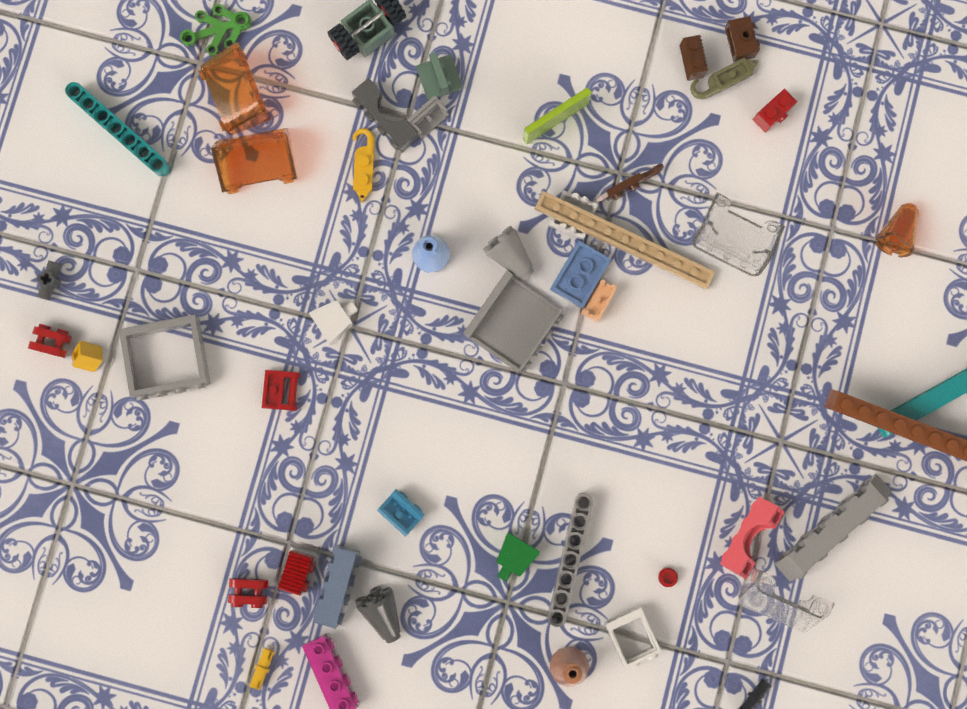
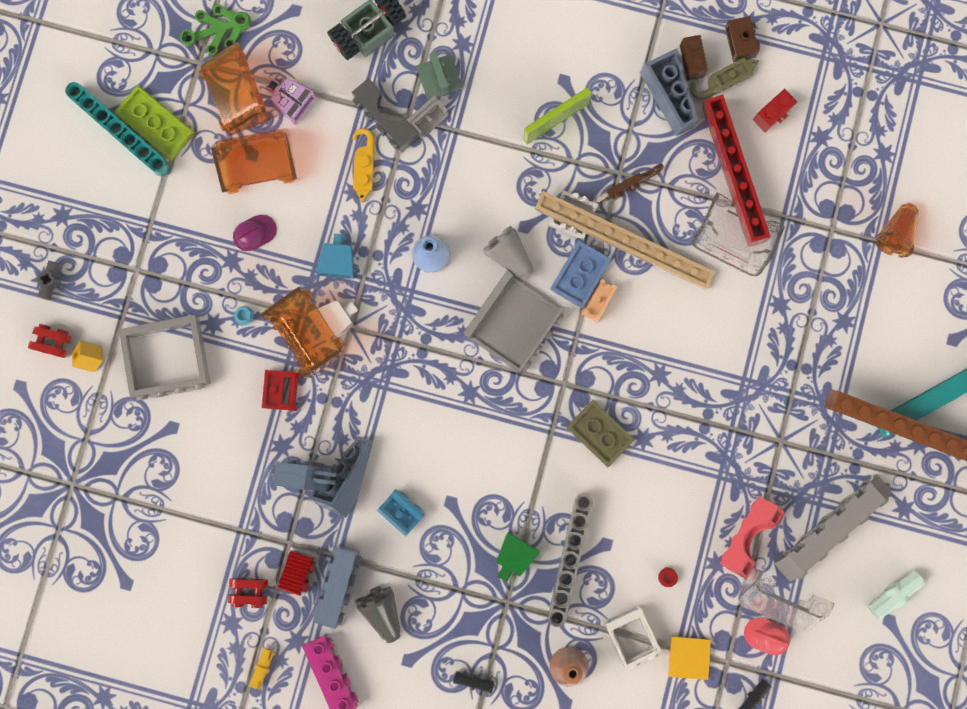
none -> lime tile [113,85,196,161]
none -> magenta piece [233,215,277,251]
none -> medium azure plate [234,306,254,325]
none -> clear orange windscreen [261,287,345,378]
none -> lavender torso [267,79,316,125]
none -> sand blue brick [269,459,337,492]
none -> sand blue wedge [308,436,373,518]
none -> dark azure torso [316,234,355,279]
none -> black pin [453,671,494,694]
none -> olive plate [566,400,634,468]
none -> sand blue wedge [640,48,698,136]
none -> yellow tile [668,636,711,680]
none -> red brick [702,95,771,247]
none -> coral piece [744,618,790,655]
none -> light aqua piece [868,570,925,620]

